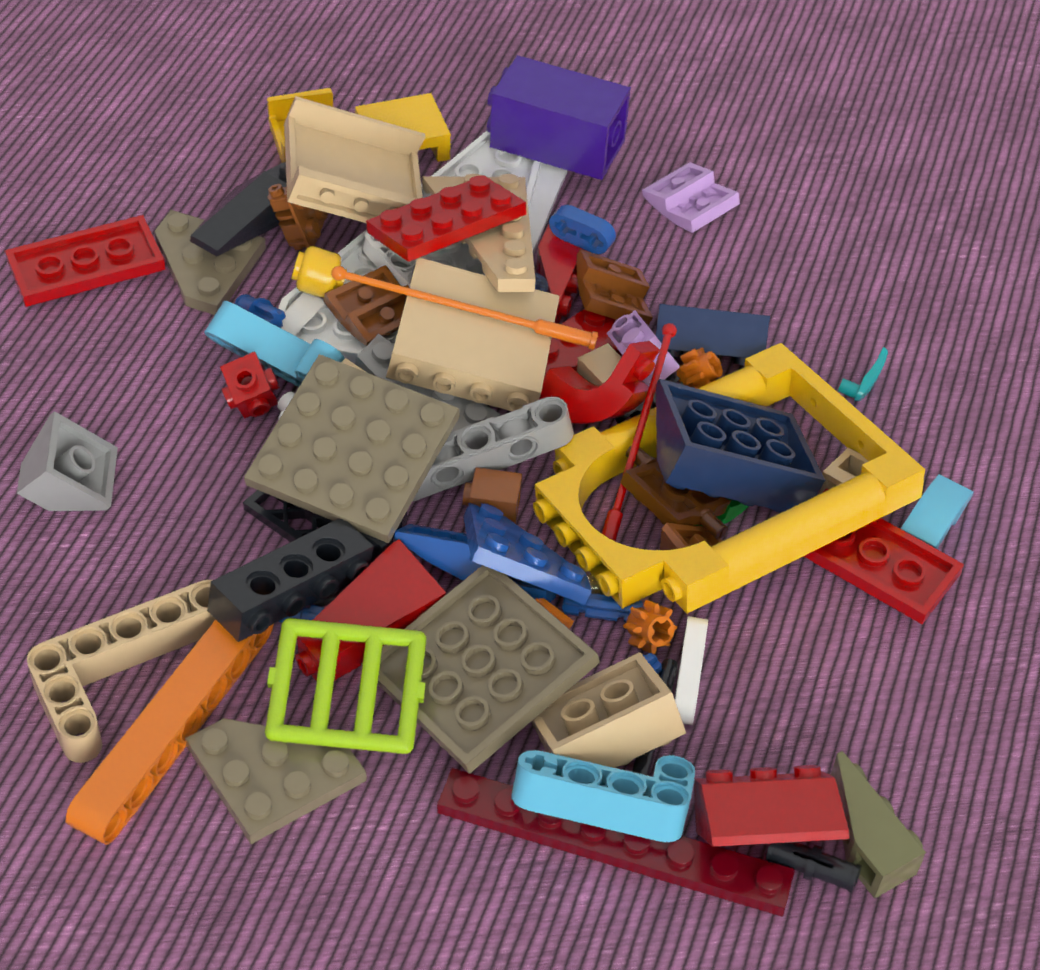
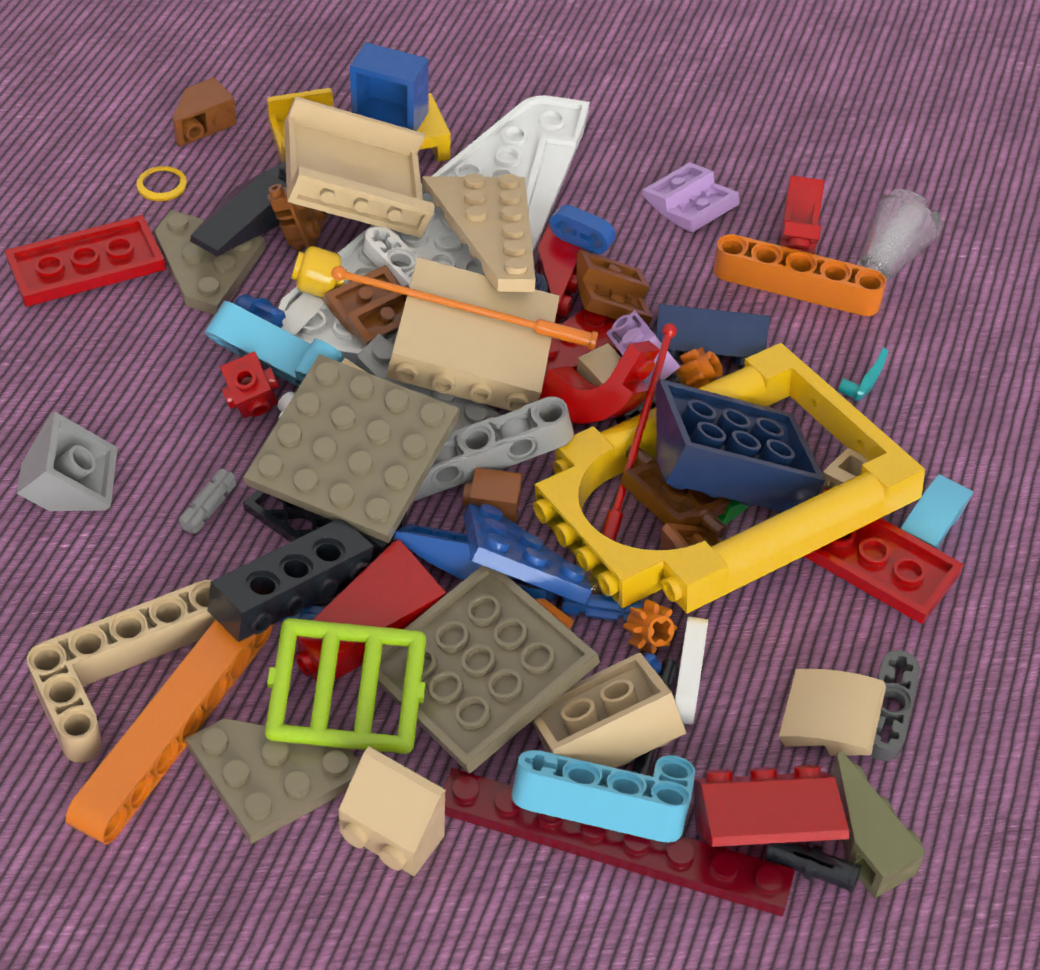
red plate [366,175,526,262] -> none
dark purple brick [487,55,631,180] -> none
none -> yellow piece [137,166,187,201]
none -> dark orange slope [172,77,237,147]
none -> light grey axle [179,469,236,534]
none -> tan slope [339,747,445,876]
none -> blue piece [350,42,429,131]
none -> orange beam [713,234,887,316]
none -> red arch [779,175,825,254]
none -> tan slope [779,669,886,756]
none -> clear cone [857,189,943,282]
none -> dark grey beam [870,650,920,761]

